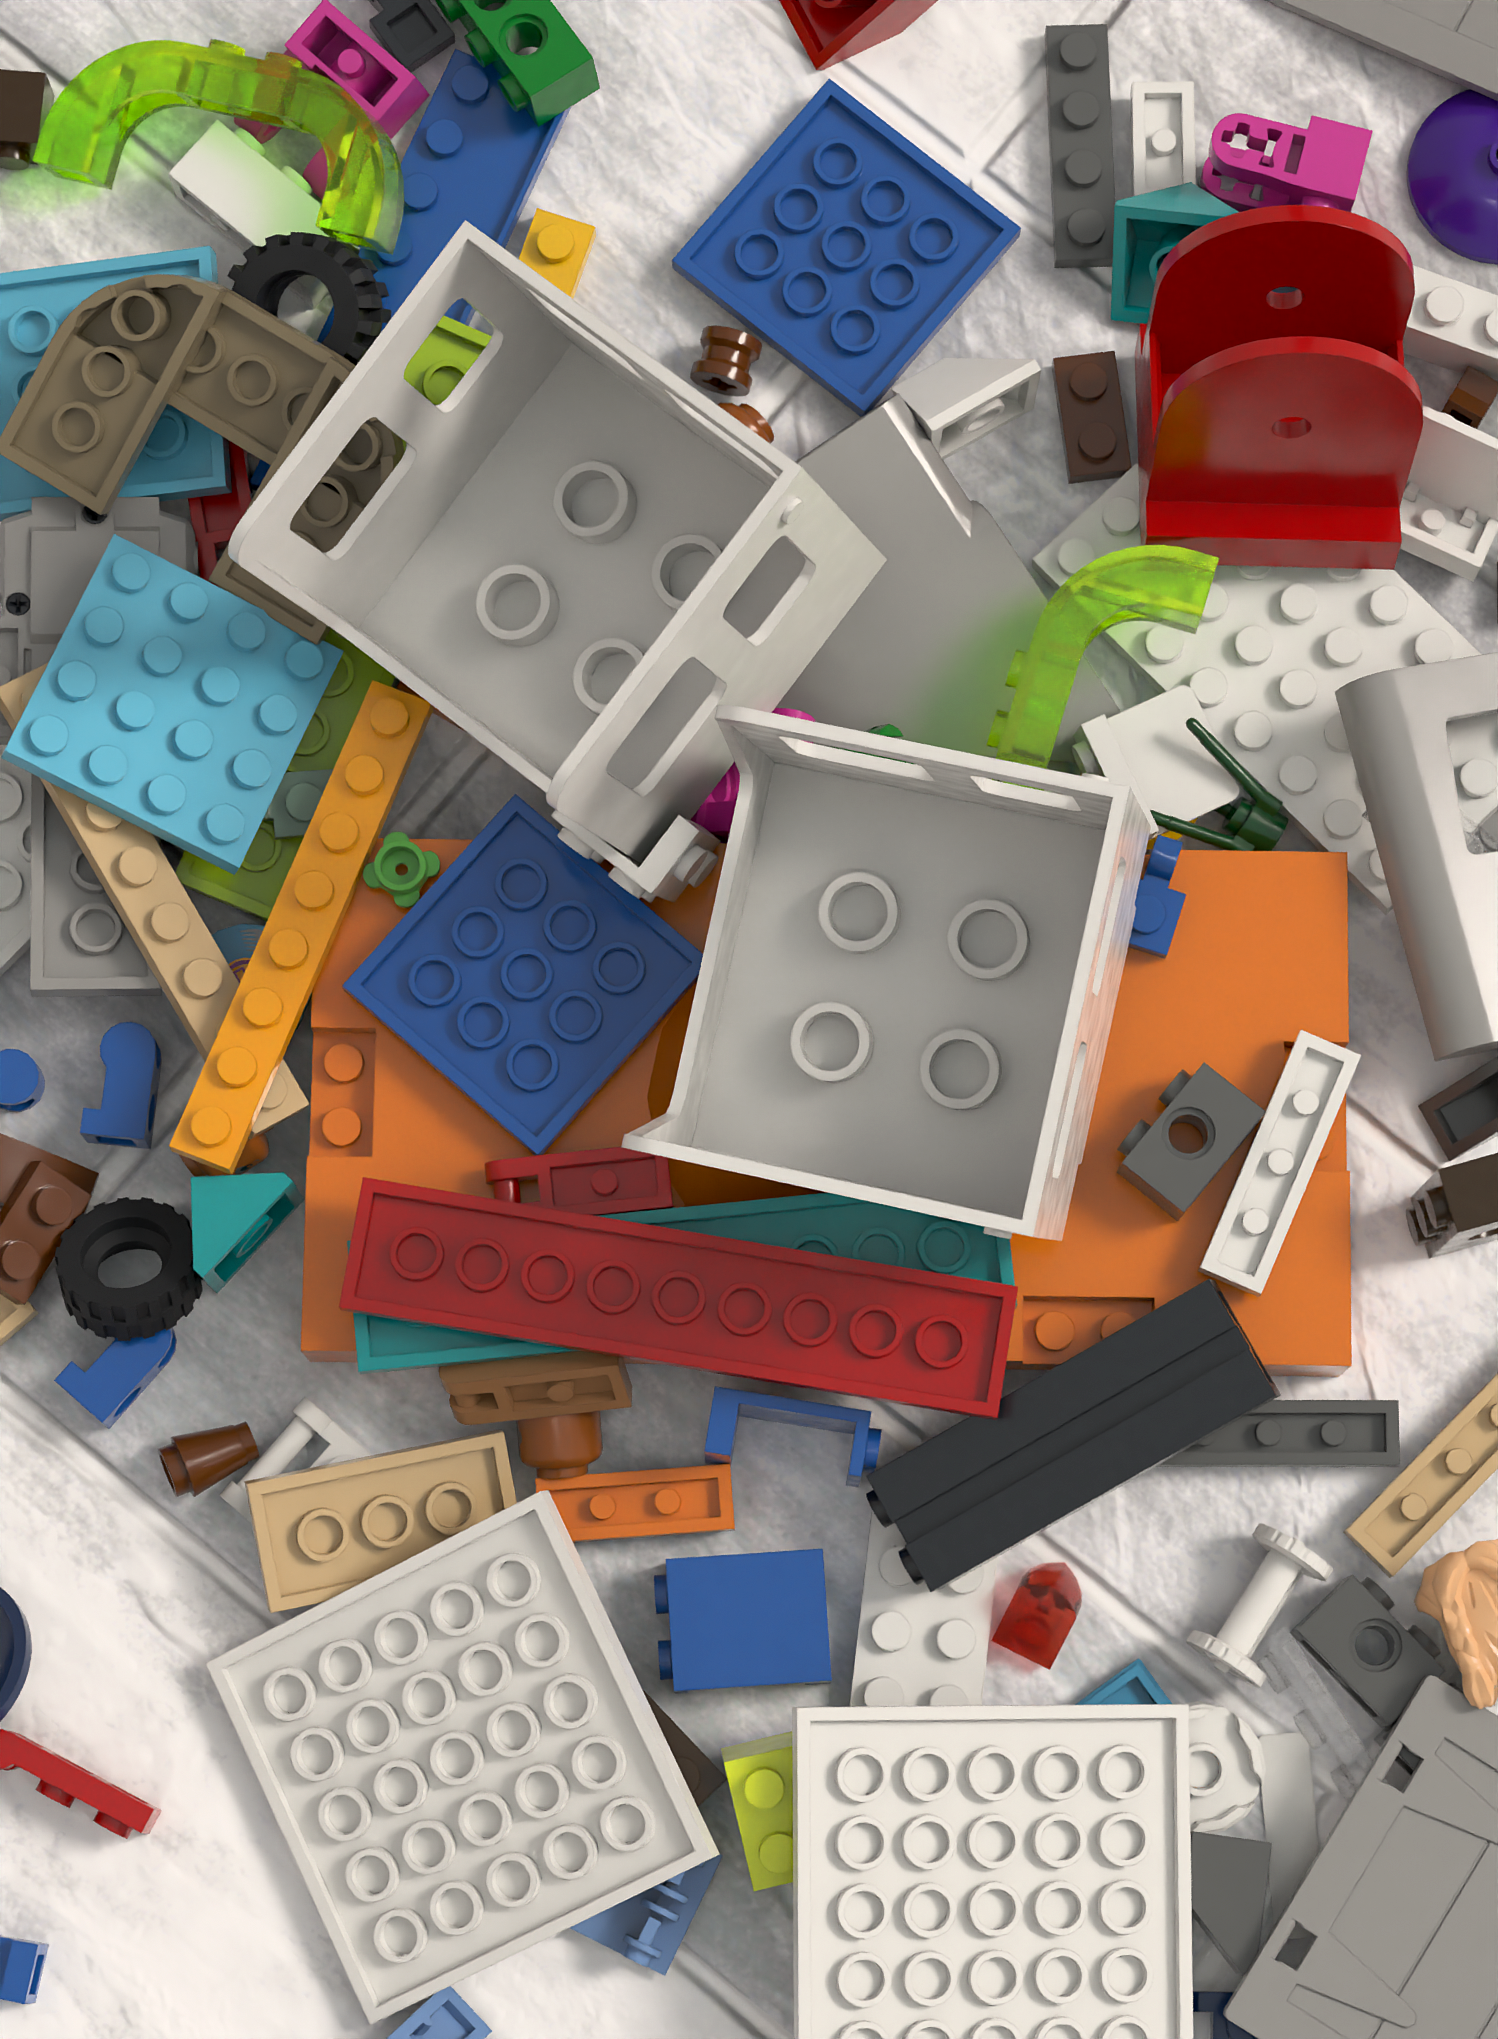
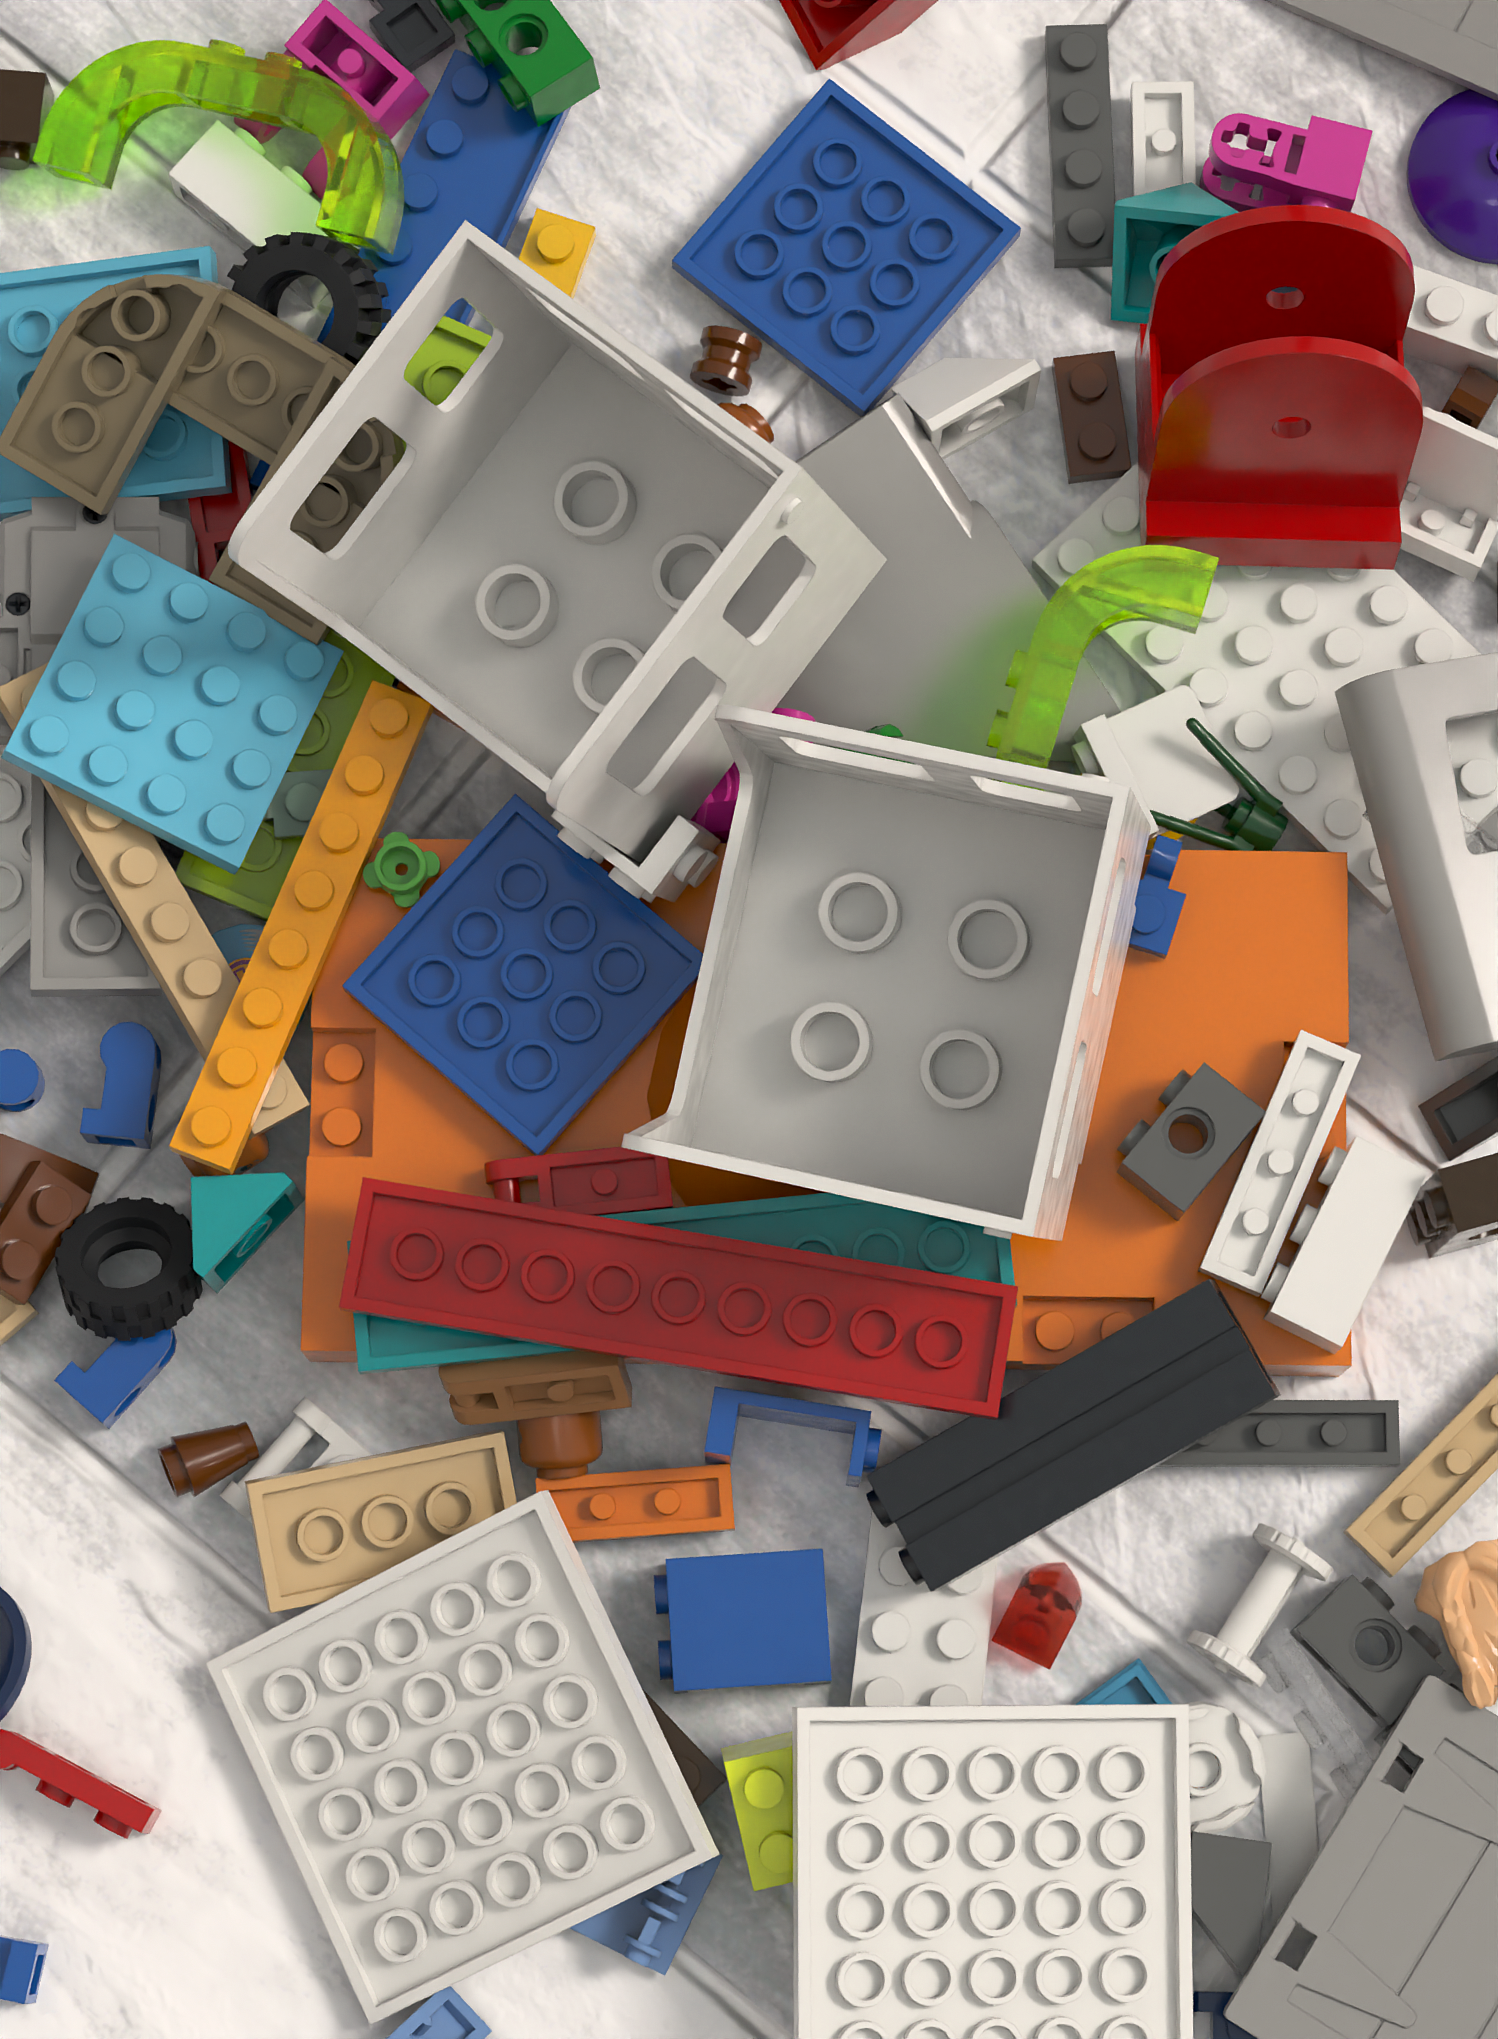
none -> white brick [1260,1136,1428,1354]

